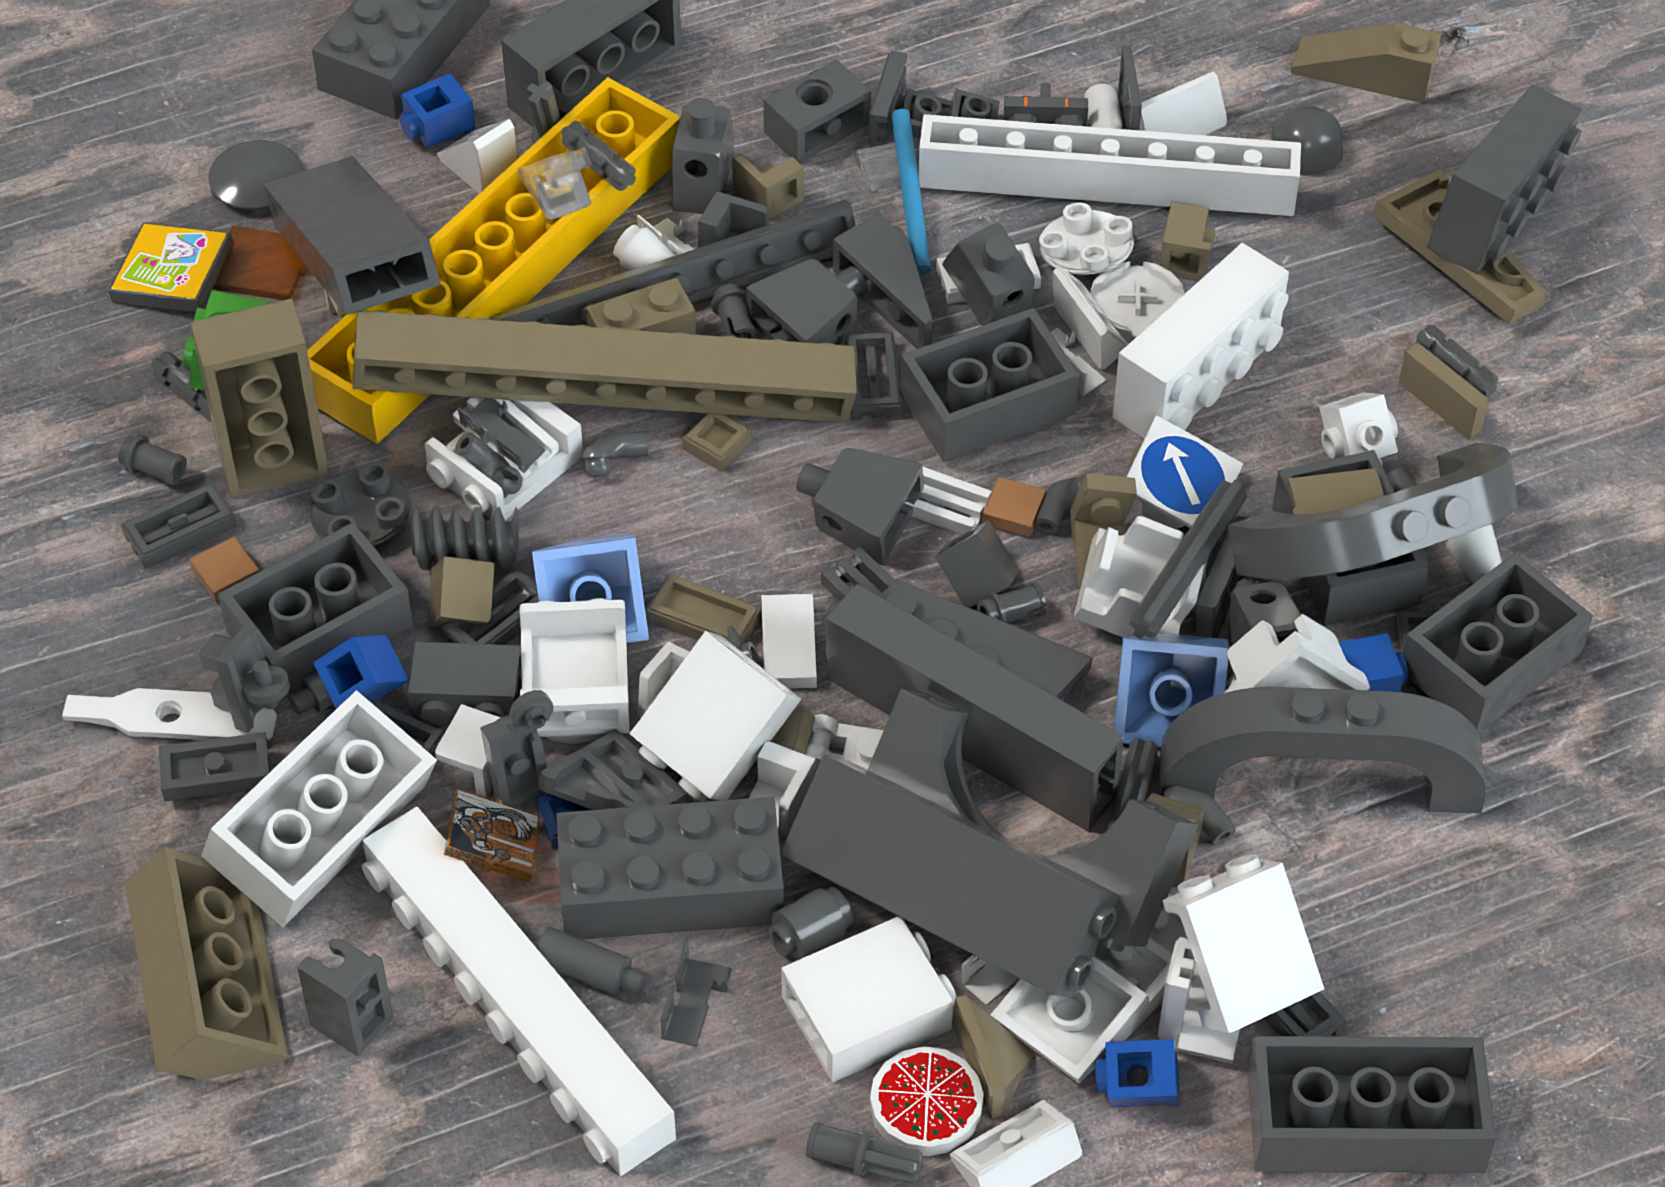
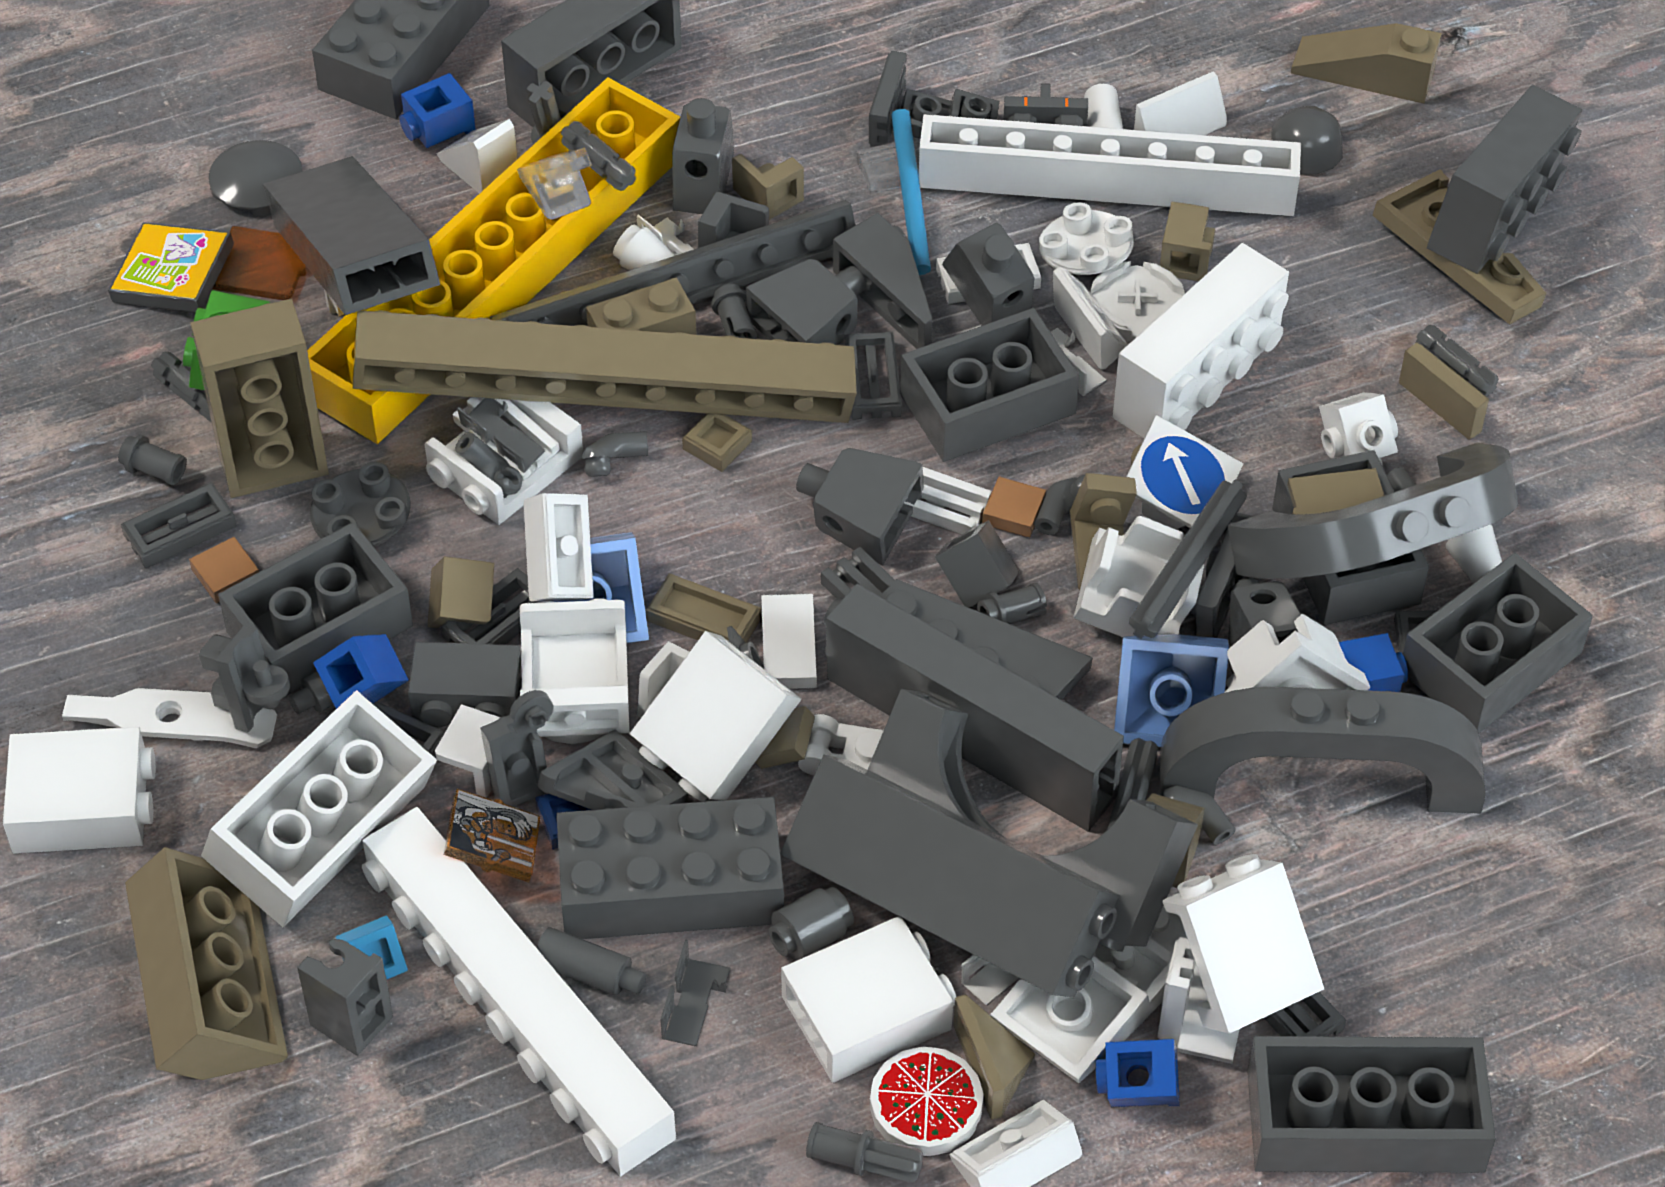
dark grey plate [159,732,271,802] -> none
dark grey piece [411,506,519,571] -> none
white panel [749,740,815,837] -> none
dark grey brick [763,59,871,163] -> none
dark grey window [1118,46,1142,131] -> none
none -> white brick [3,727,156,854]
none -> dark azure tile [335,915,408,980]
none -> white slope [523,493,594,602]

